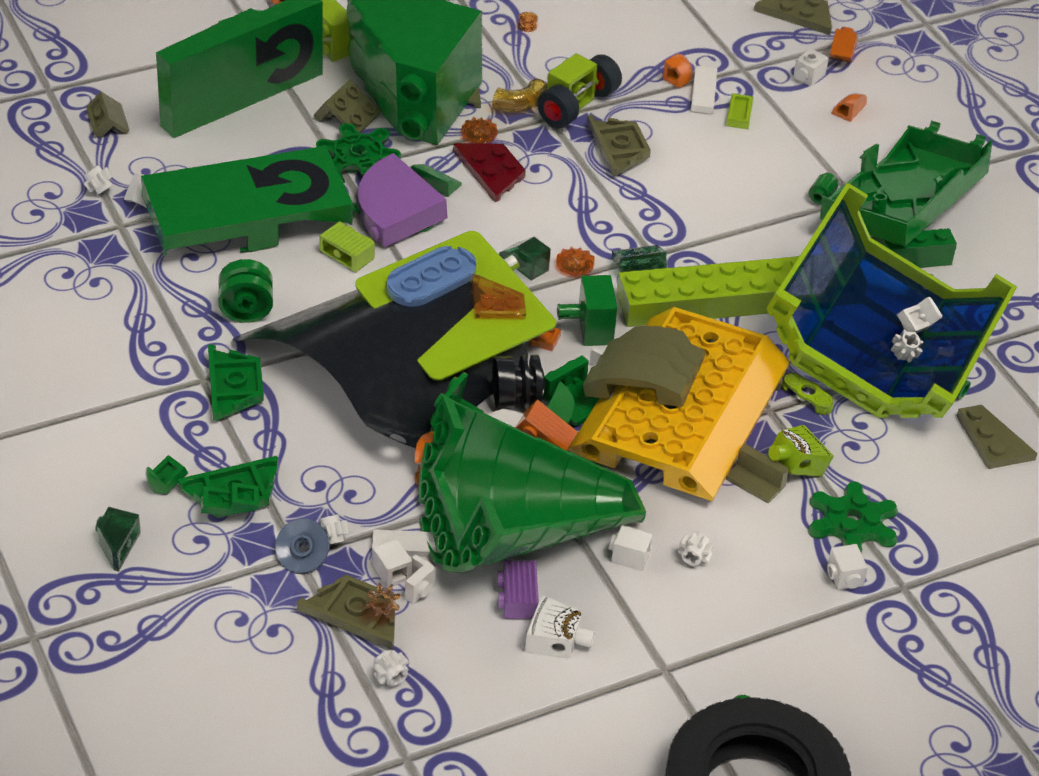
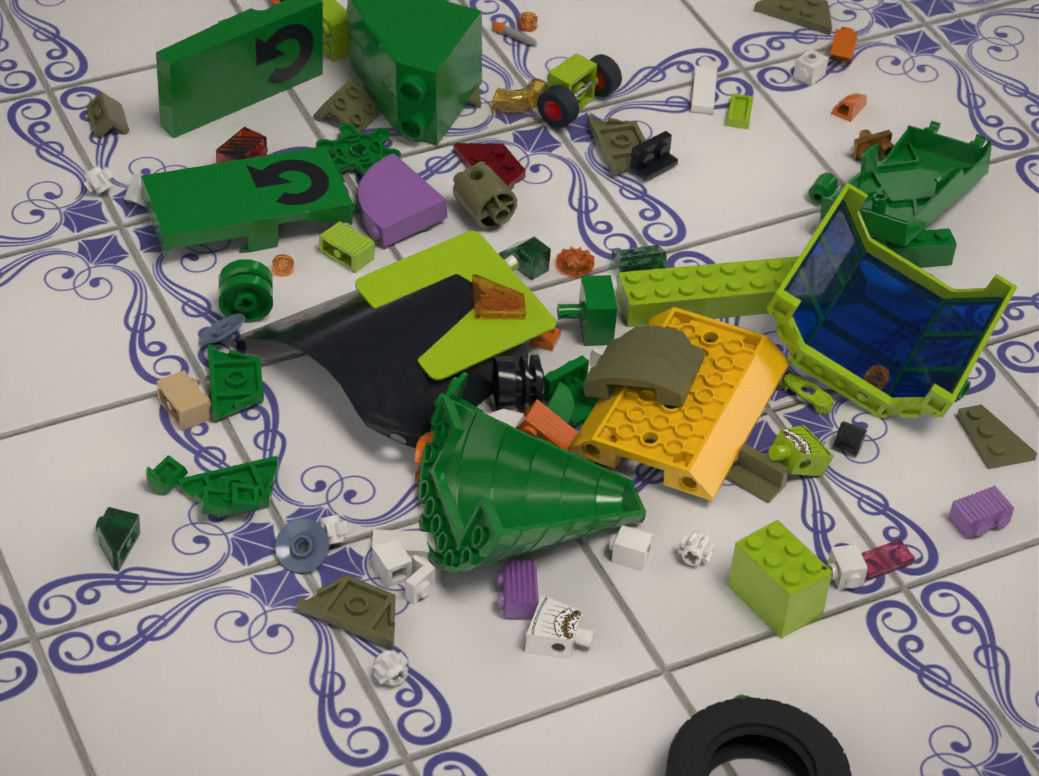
clear orange gear [366,583,401,619] -> none
medium blue tile [386,246,476,306] -> none
green slope [411,164,462,196] -> none
clear orange gear [461,117,498,143] -> none
orange brick [663,54,693,89] -> none
green plate [808,481,898,554] -> none
white gear [891,330,923,362] -> none
white bracket [897,297,942,333] -> none
none -> tan brick [156,370,211,431]
none -> sand blue dish [200,313,246,344]
none -> clear red brick [216,127,268,163]
none -> clear orange bush [272,254,294,277]
none -> olive cylinder [453,161,517,229]
none -> light grey piece [492,22,537,46]
none -> black bracket [630,131,678,181]
none -> lime container [728,519,832,639]
none -> black tile [833,421,867,456]
none -> pearl gold hips [851,129,894,161]
none -> clear pink tile [861,539,915,581]
none -> clear orange bush [864,365,889,390]
none -> medium lavender brick [949,485,1014,538]

